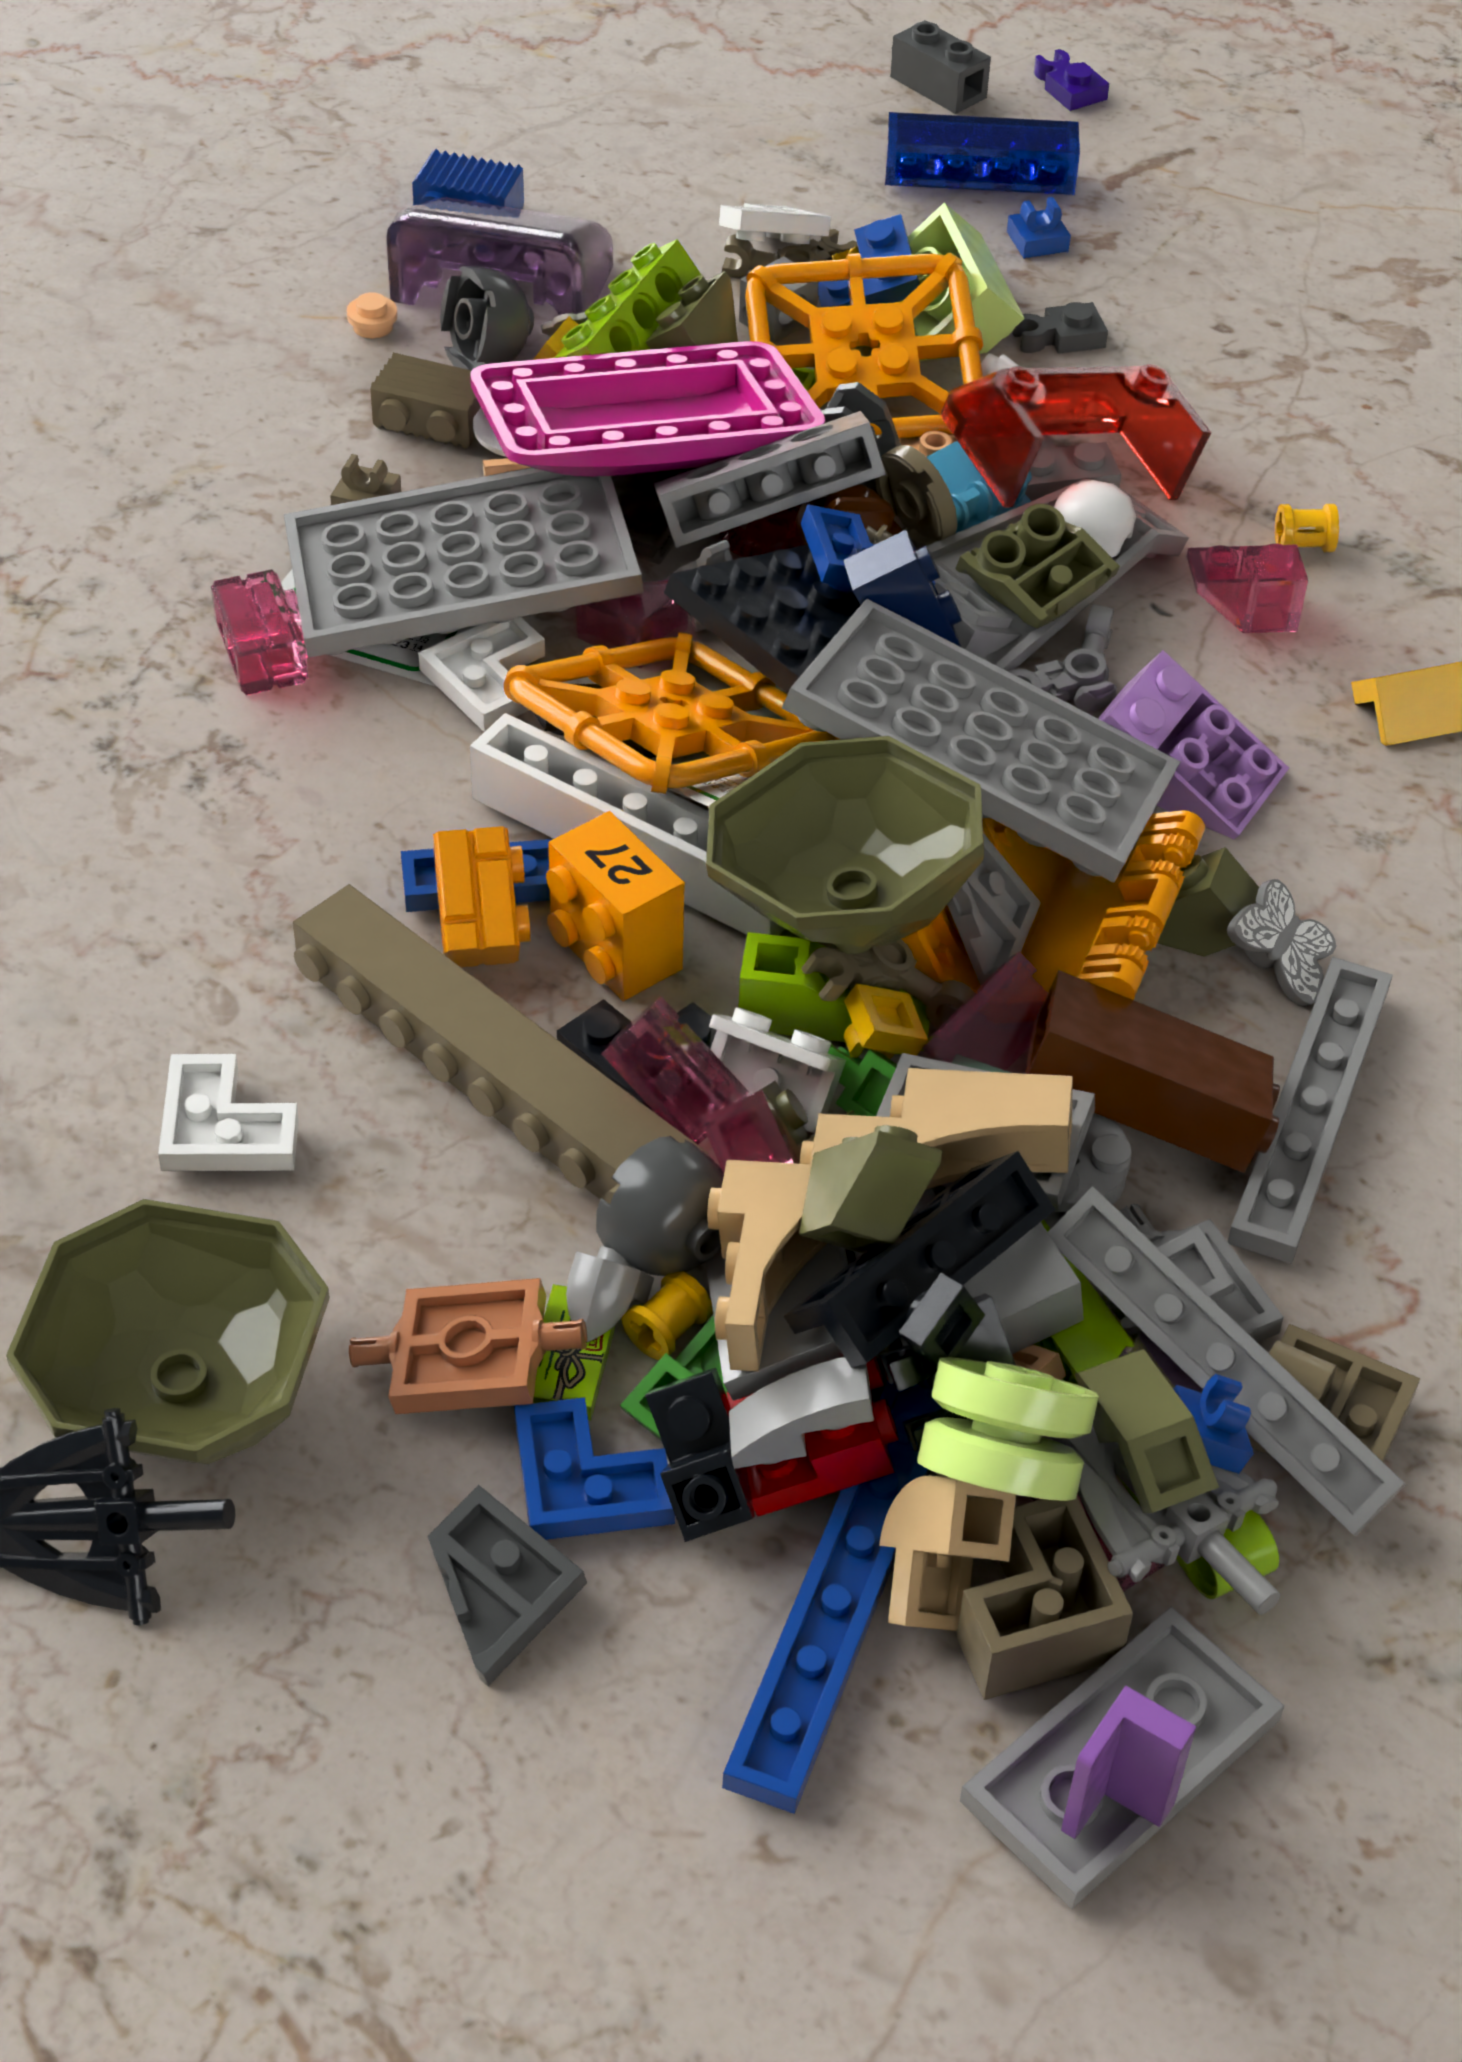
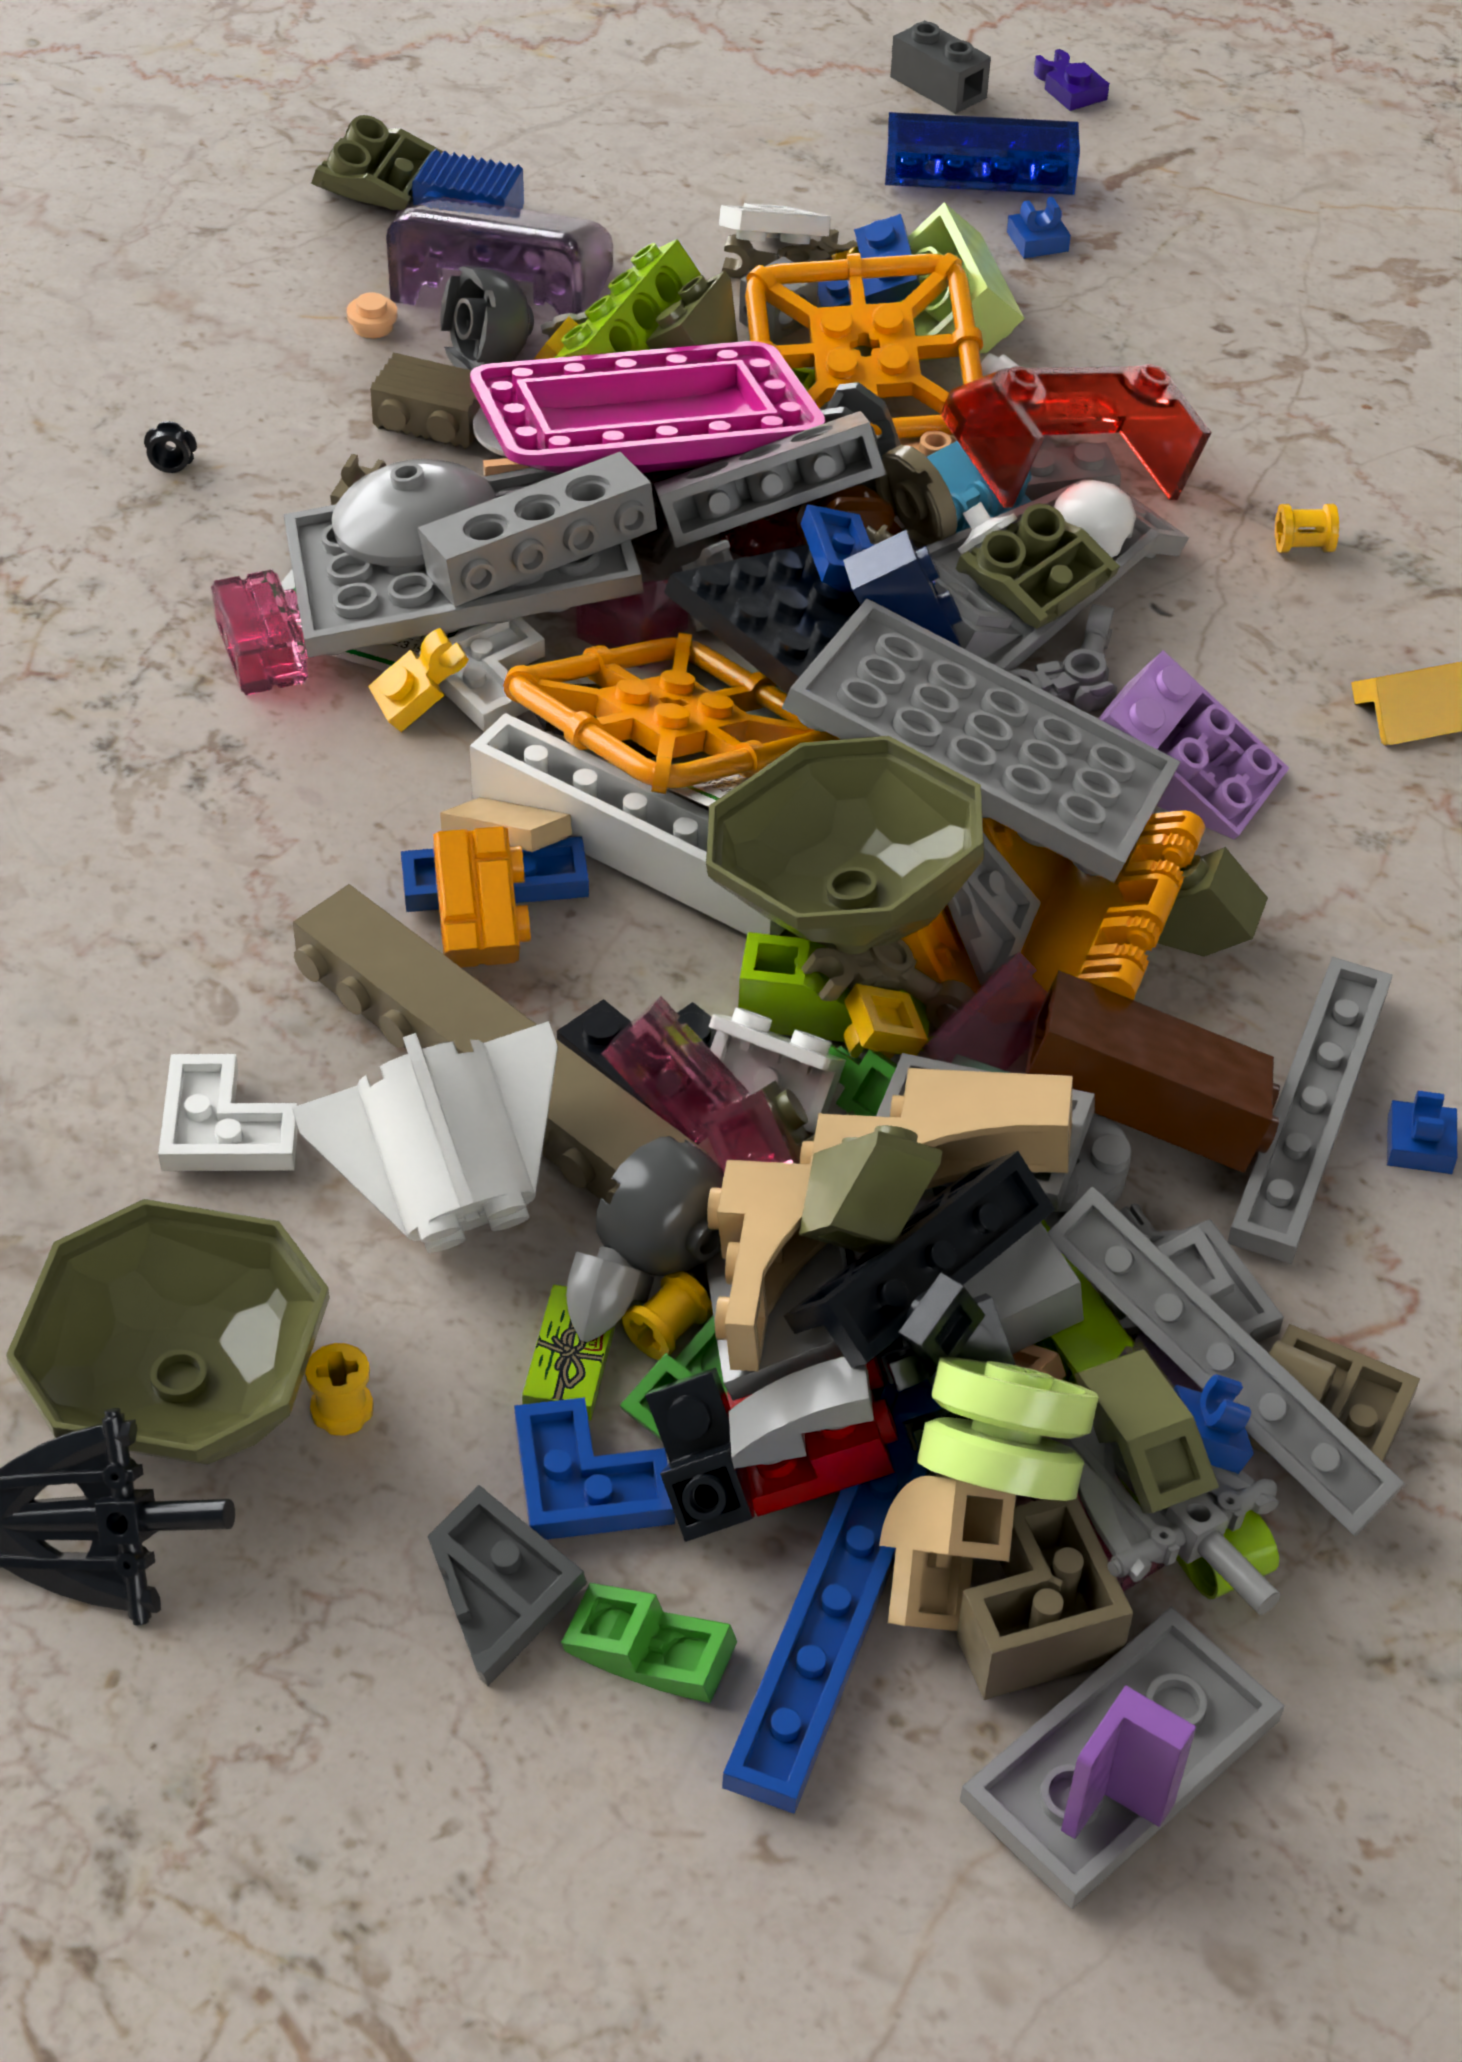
nougat plate [349,1278,587,1414] -> none
light orange brick [546,811,685,1001] -> none
dark grey plate [1013,302,1108,354] -> none
clear pink slope [1186,544,1308,633] -> none
light grey animal [1227,879,1336,1007] -> none
none -> black plate [144,421,197,473]
none -> white brick [292,1021,558,1253]
none -> yellow bush [305,1343,374,1436]
none -> olive slope [311,115,443,211]
none -> light grey dish [332,459,496,567]
none -> yellow plate [368,628,469,732]
none -> light grey brick [418,452,657,607]
none -> tan tile [440,797,572,852]
none -> bright green slope [561,1582,737,1703]
none -> white plant [958,502,1017,555]
none -> blue tile [1387,1091,1458,1174]

